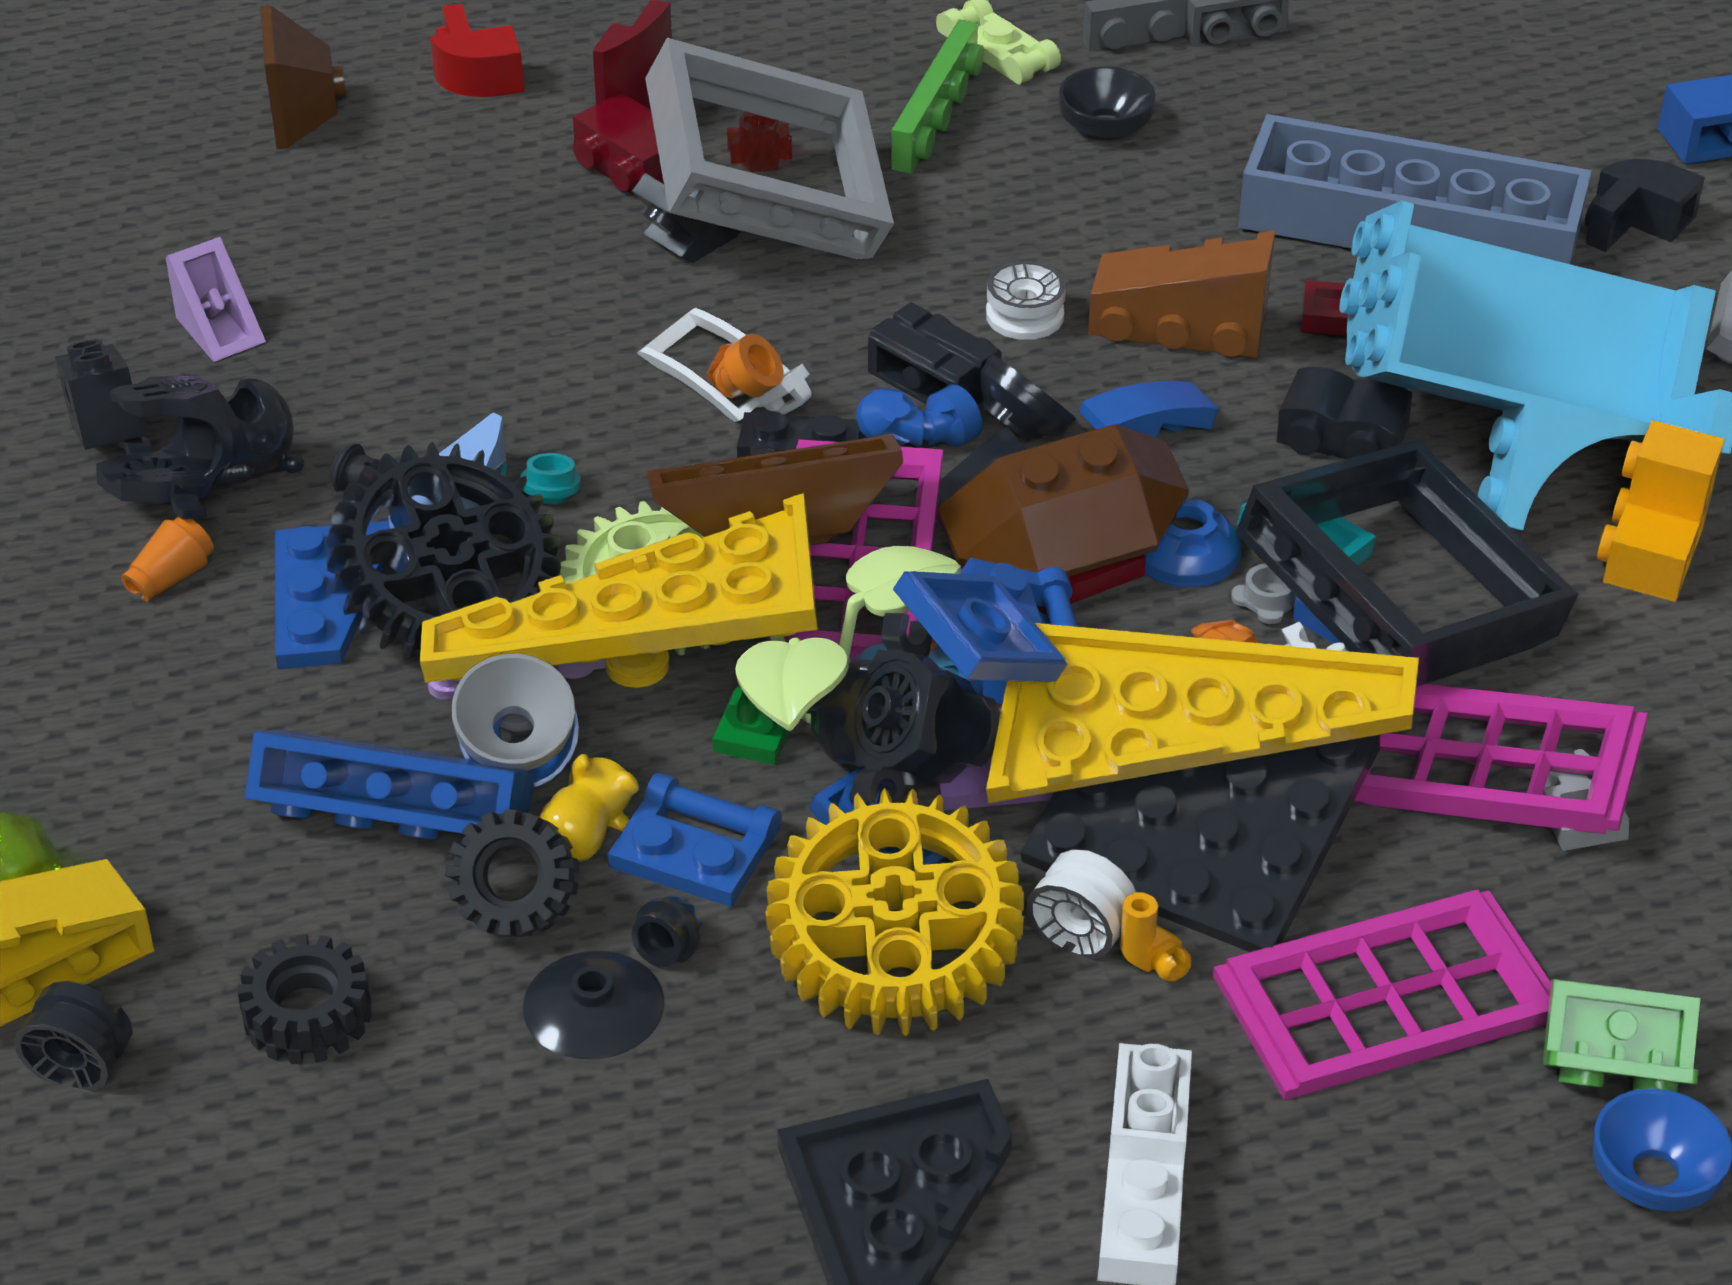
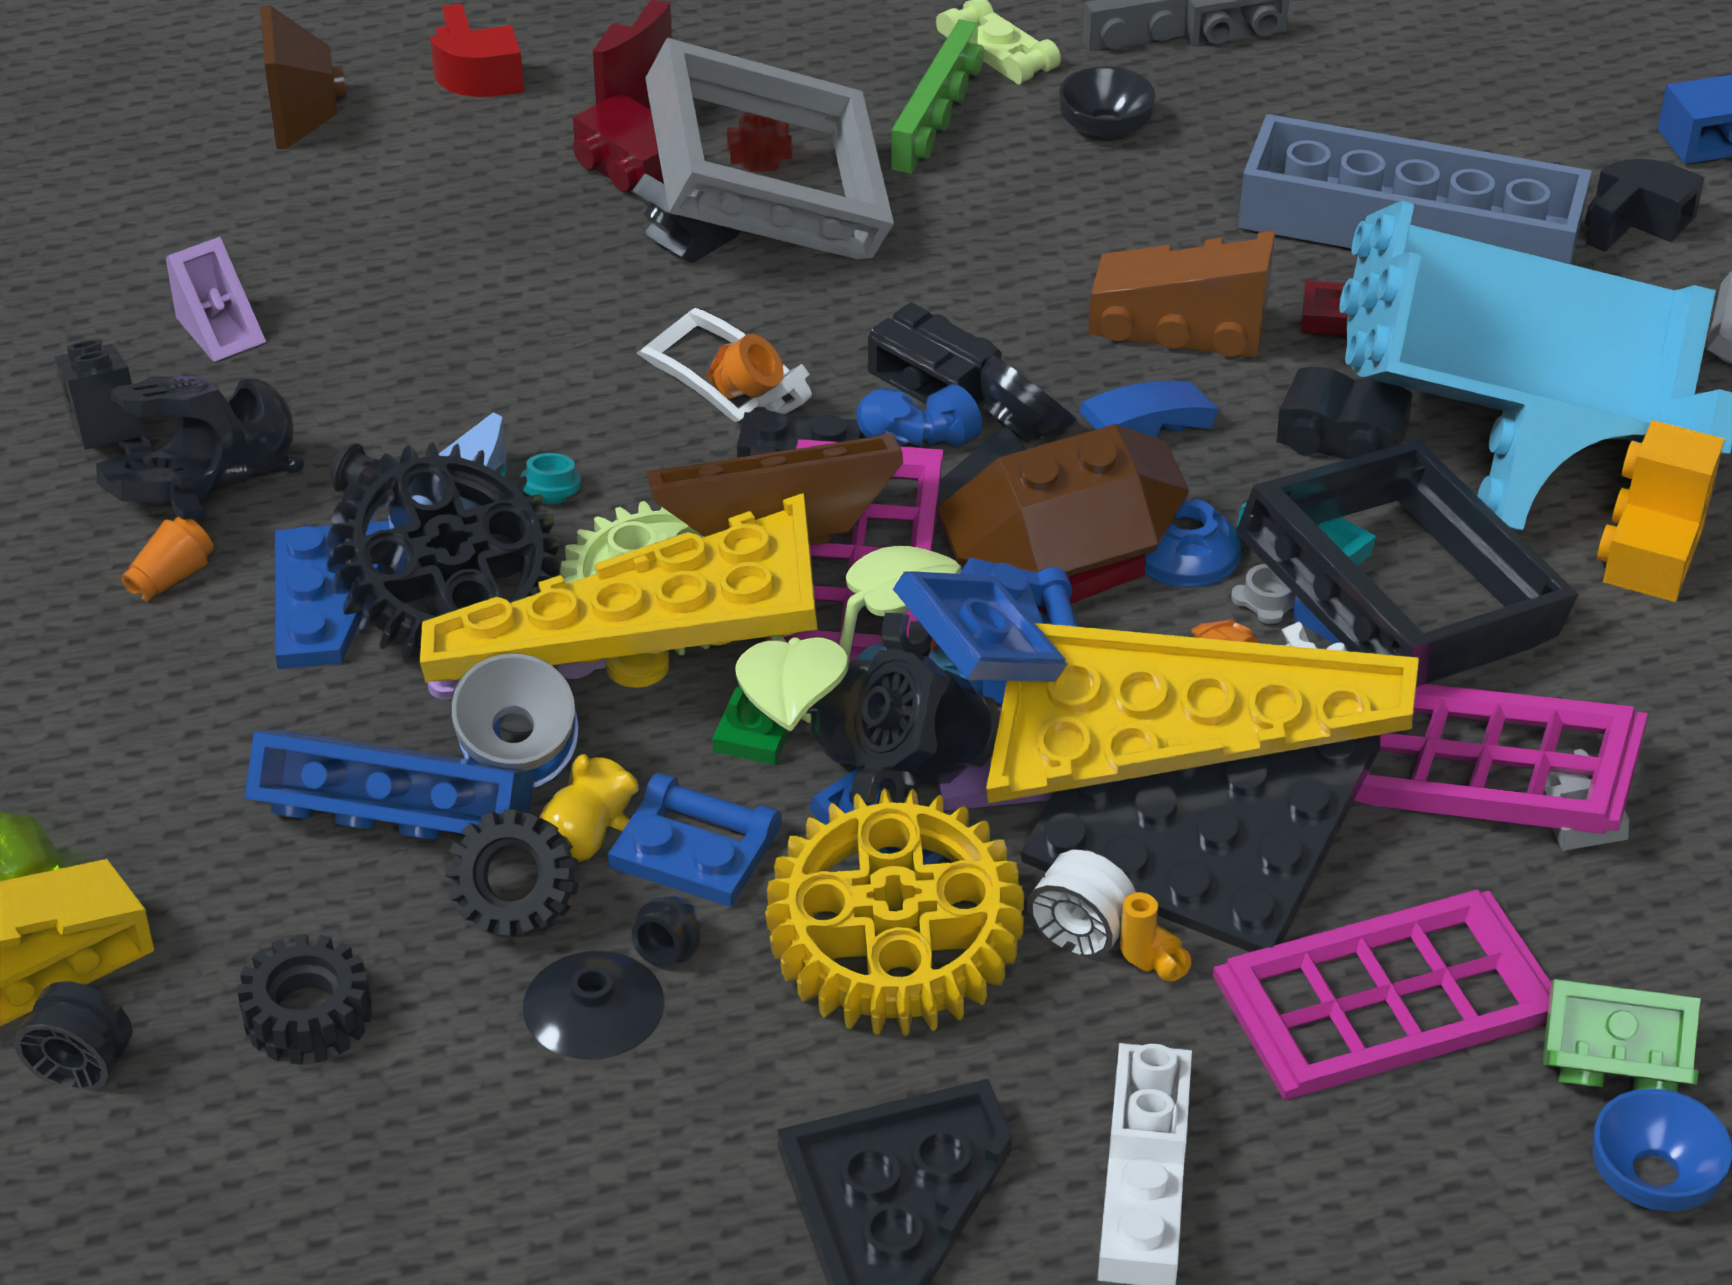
white wheel [986,261,1066,340] -> none

